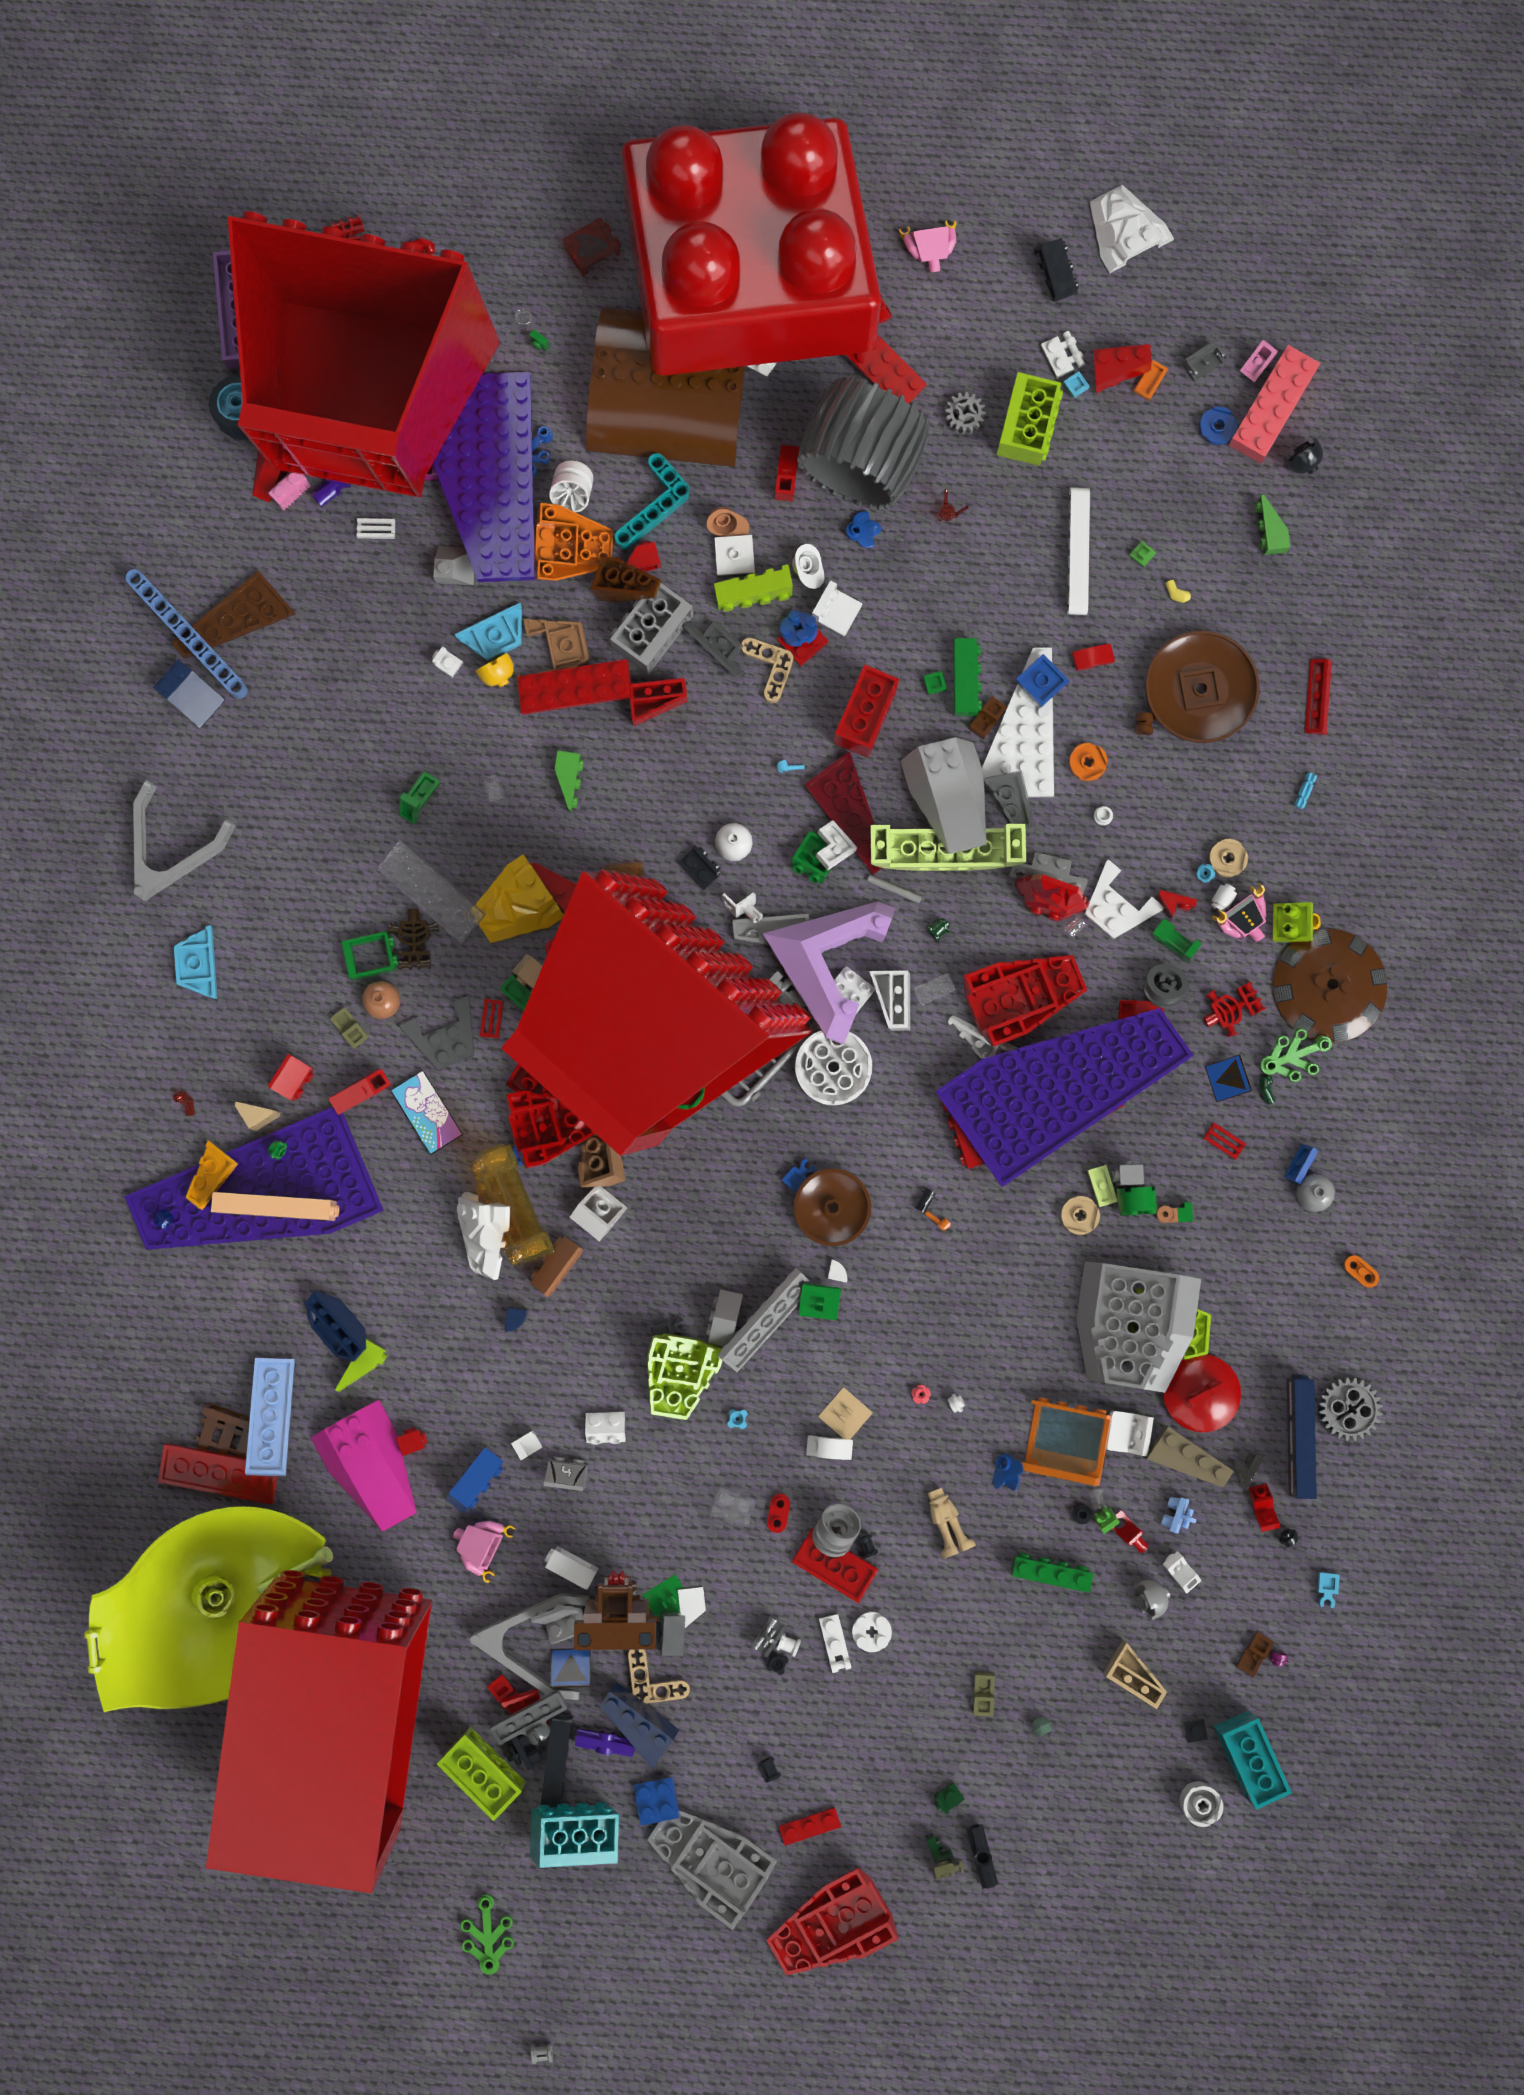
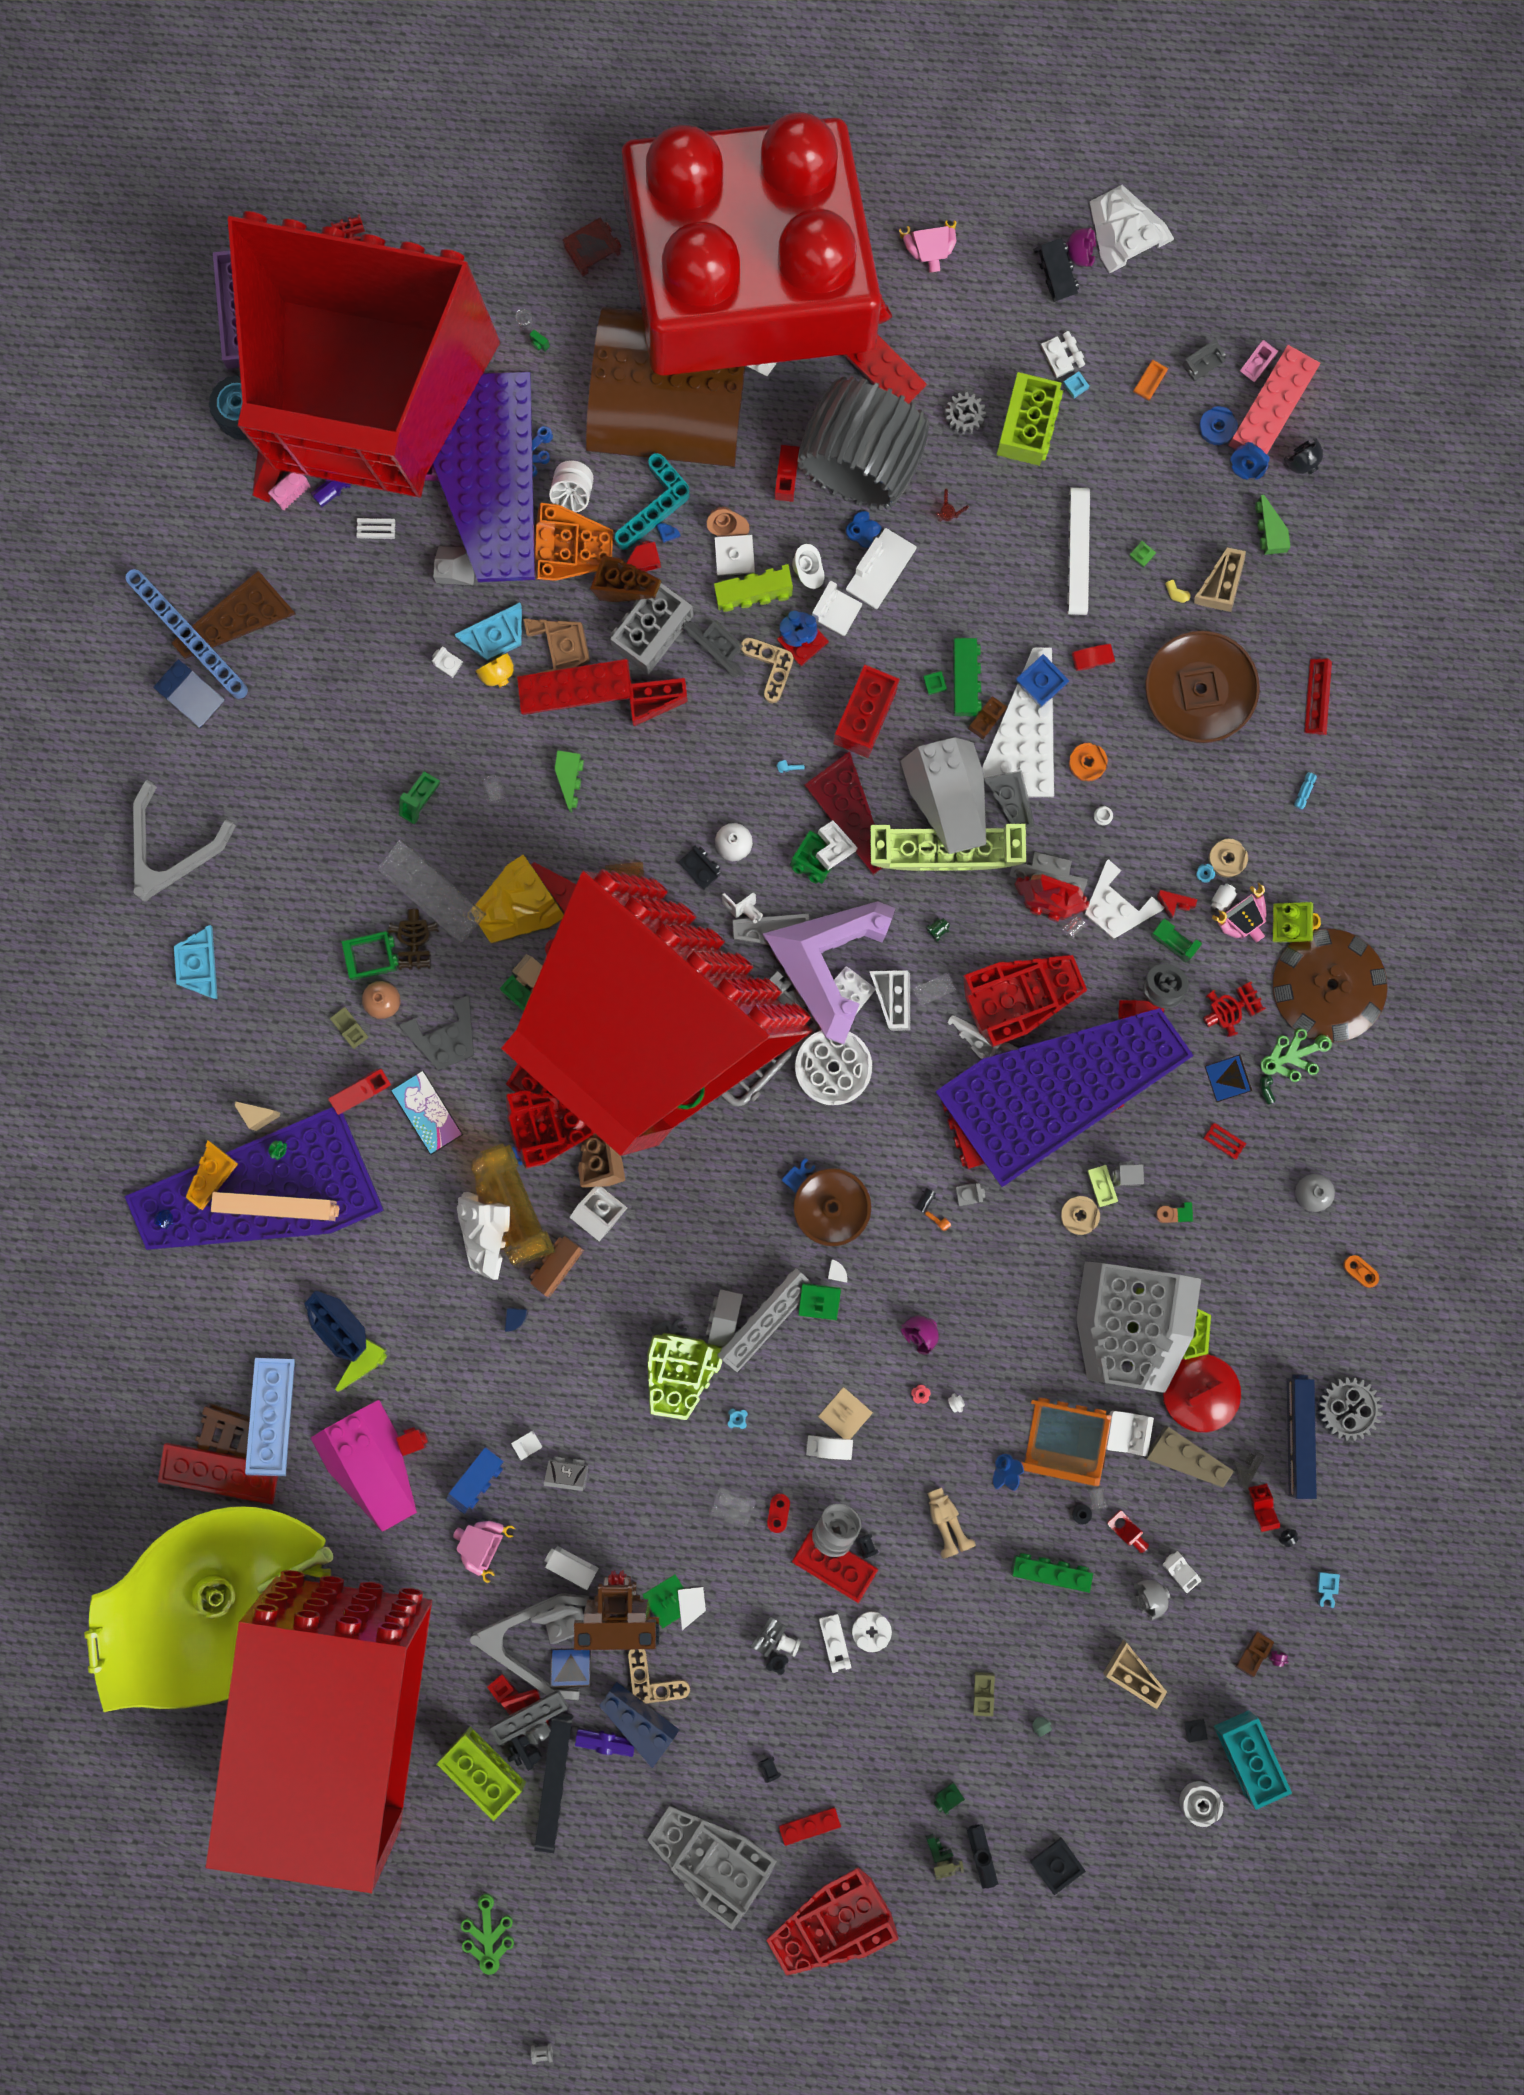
clear red arm [173,1091,195,1116] -> none
slope [267,1054,314,1101] -> none
red arm [411,238,435,255] -> none
red tile [480,999,504,1039] -> none
teal brick [530,1802,619,1868] -> none
white bracket [585,1412,625,1445] -> none
blue plate [634,1777,680,1825] -> none
dark grey hinge [659,1612,686,1656] -> none
light grey bar [867,875,922,903] -> none
bright green tile [1093,1506,1120,1534] -> none
red wedge [1094,344,1152,393] -> none
green brick [1117,1186,1157,1216] -> none
reddish brown wheel [1134,712,1154,735] -> none
light blue hips [1161,1497,1197,1533] -> none
blue plate [1284,1144,1318,1184] -> none
none -> blue tile [657,523,681,543]
none -> white bracket [846,528,917,609]
none -> magenta cylinder [901,1315,939,1355]
none -> light grey bracket [955,1183,985,1206]
none -> black plate [1030,1837,1086,1895]
none -> magenta cylinder [1066,228,1096,266]
none -> tan wedge [1194,548,1246,612]
none -> blue plate [1230,442,1270,480]

